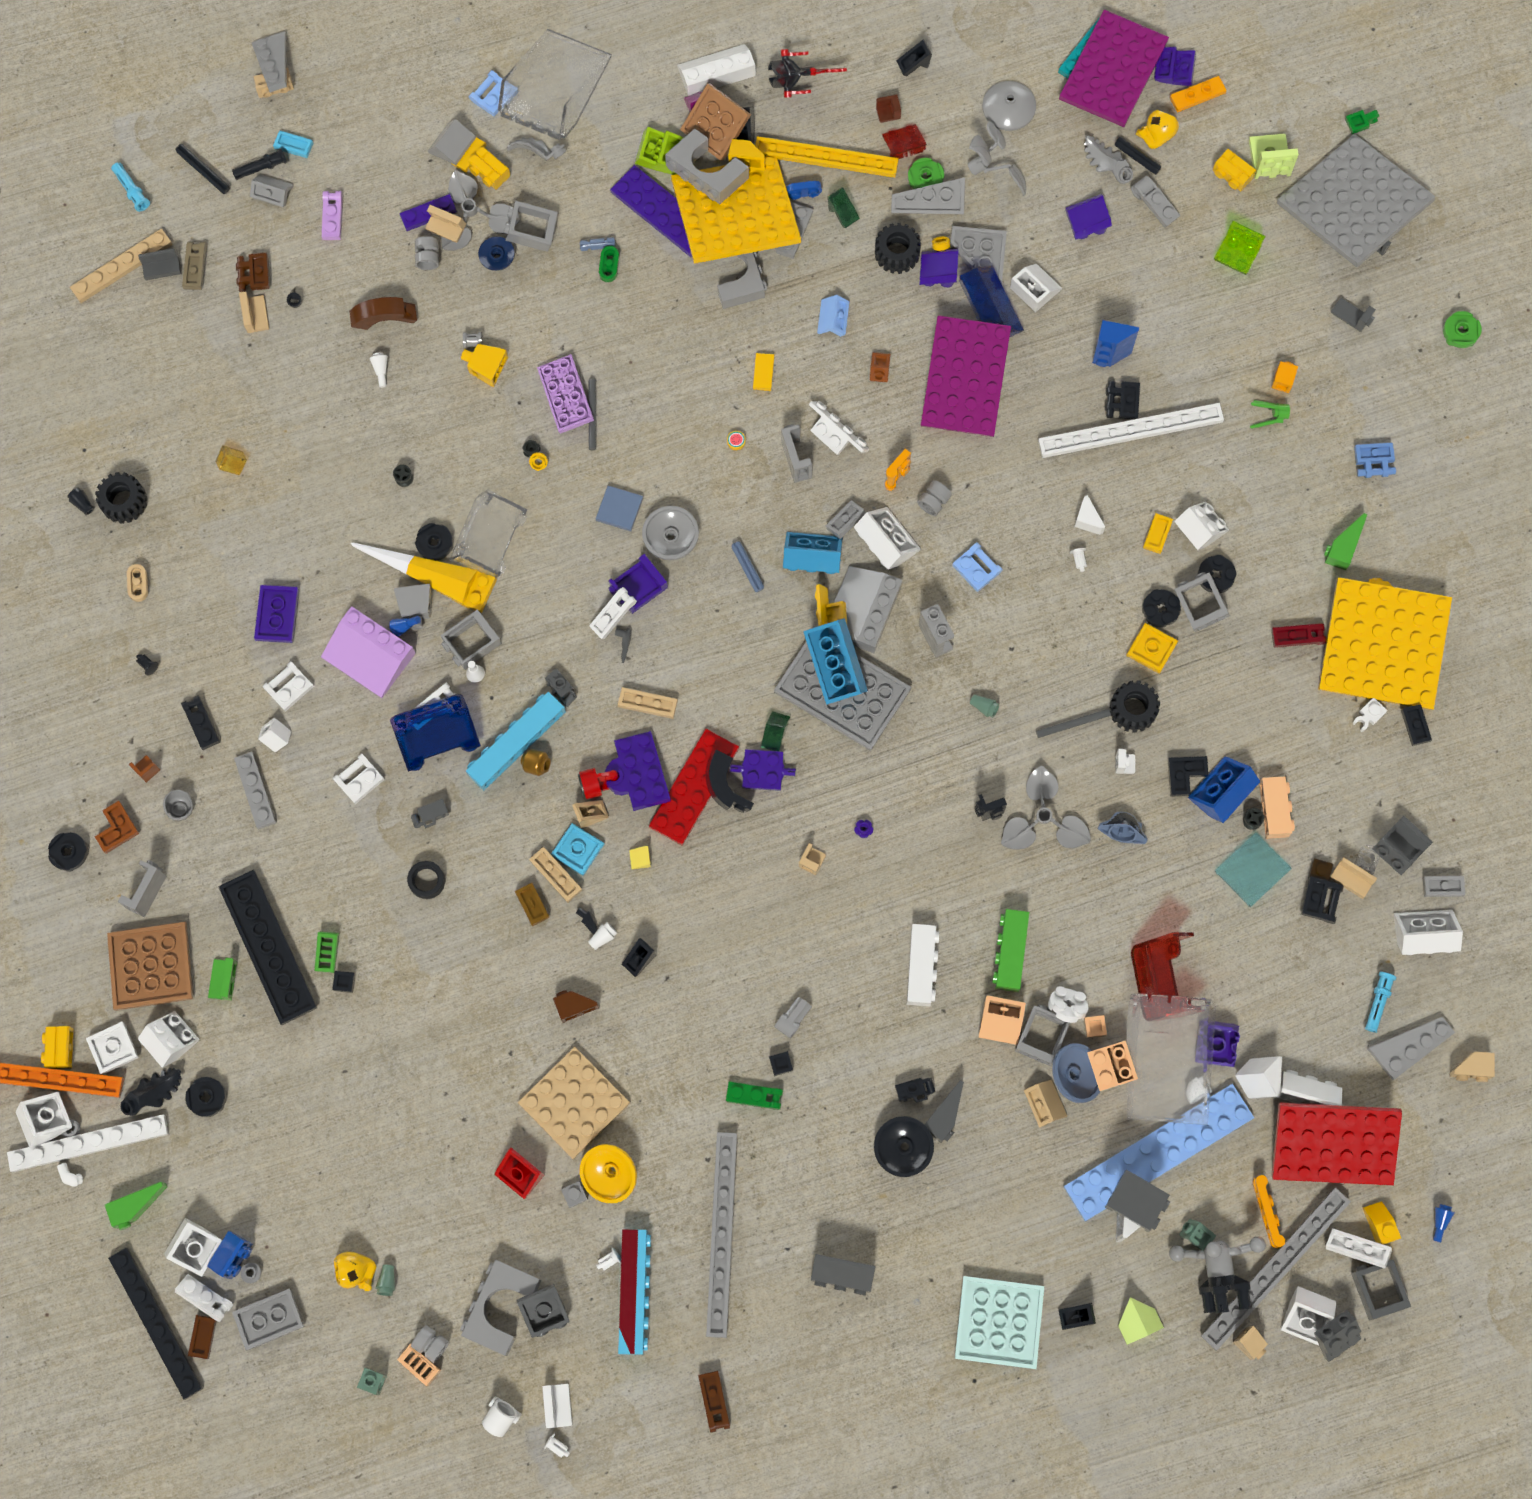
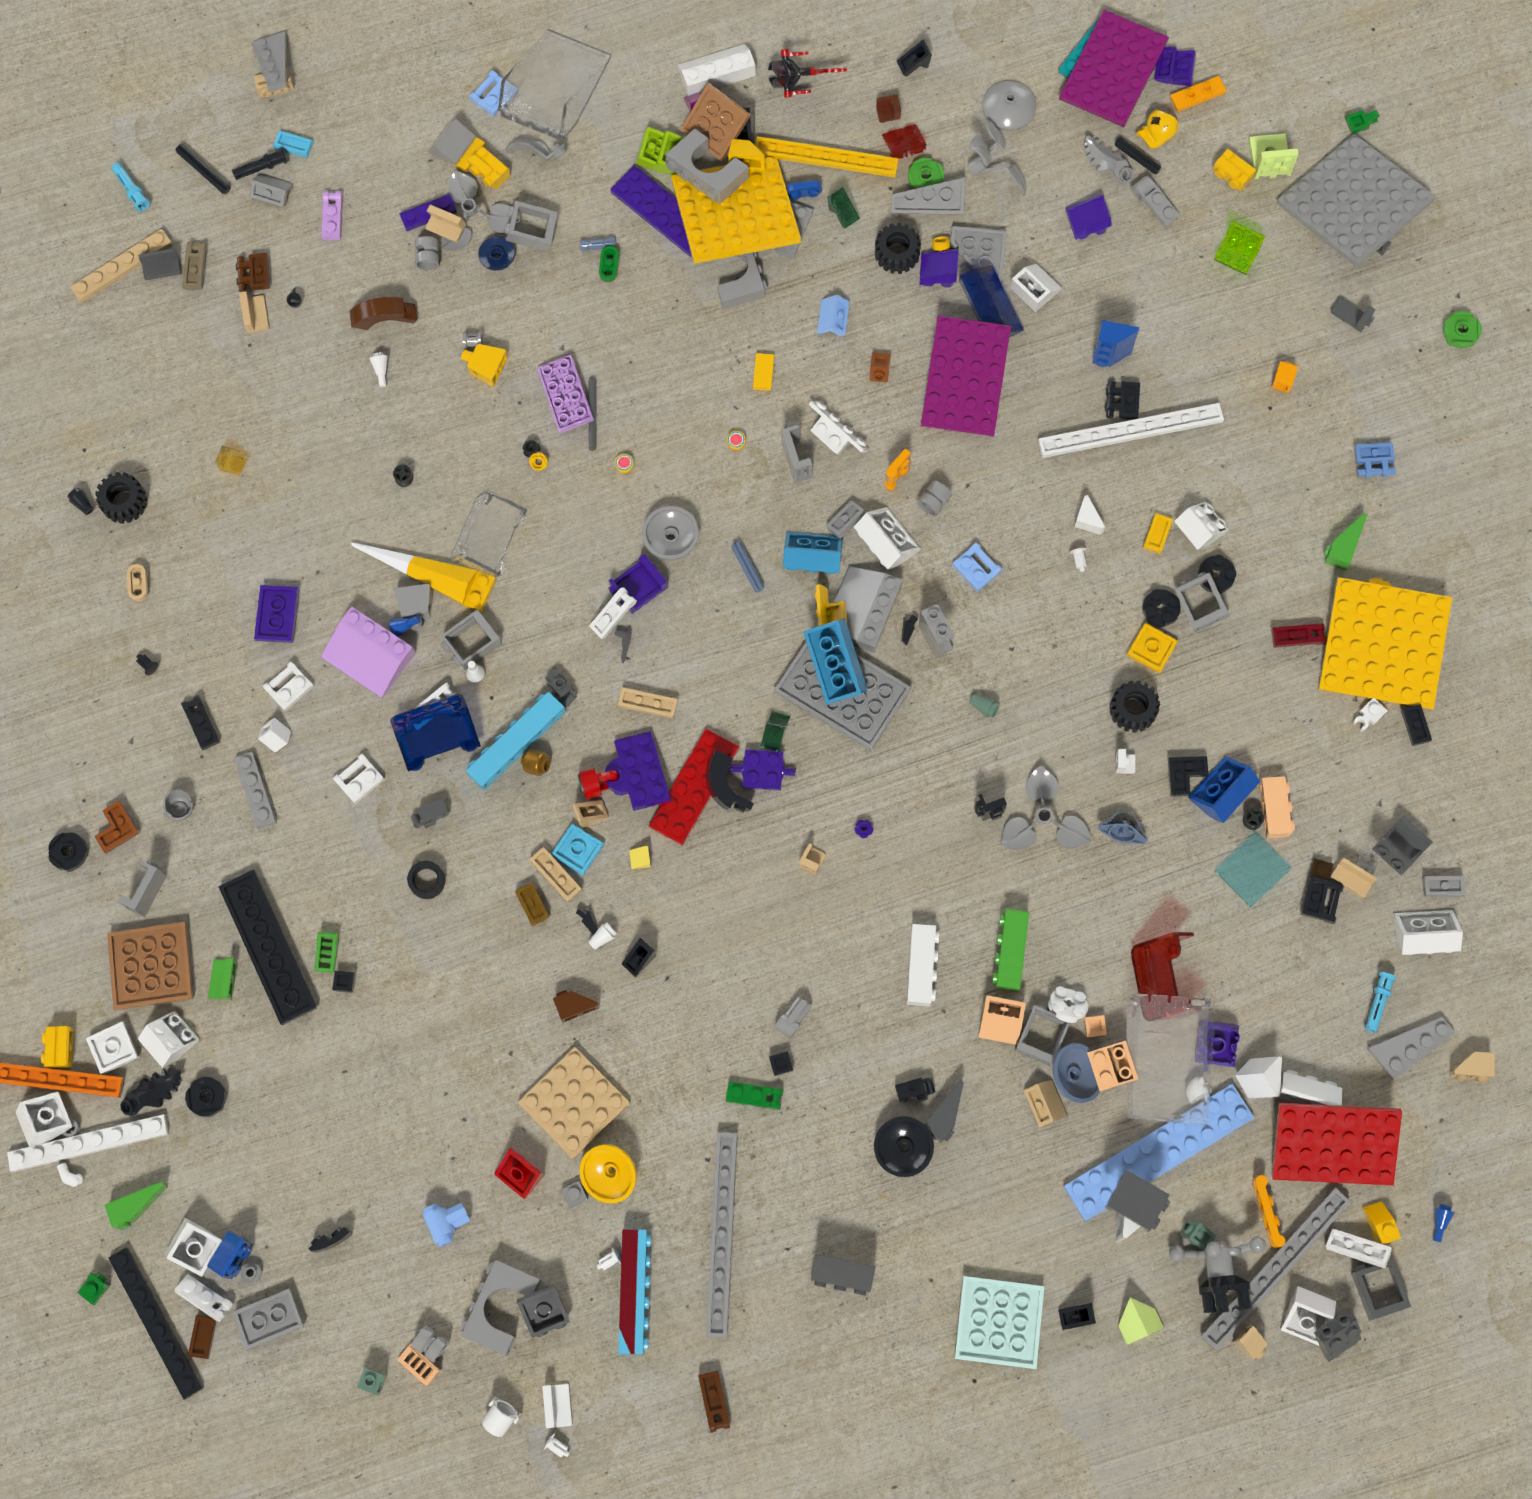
dark orange panel [129,755,160,783] -> none
yellow piece [334,1252,377,1291] -> none
sand green cone [375,1265,395,1296] -> none
black plate [415,523,453,561] -> none
sand blue tile [596,486,643,532] -> none
dark grey bar [1036,709,1111,738] -> none
bright green plant [1250,400,1290,429] -> none
none -> green bracket [77,1272,110,1305]
none -> black slope [308,1227,352,1253]
none -> light blue piece [422,1203,470,1248]
none -> tile [615,454,634,474]
none -> black bar [901,615,918,646]

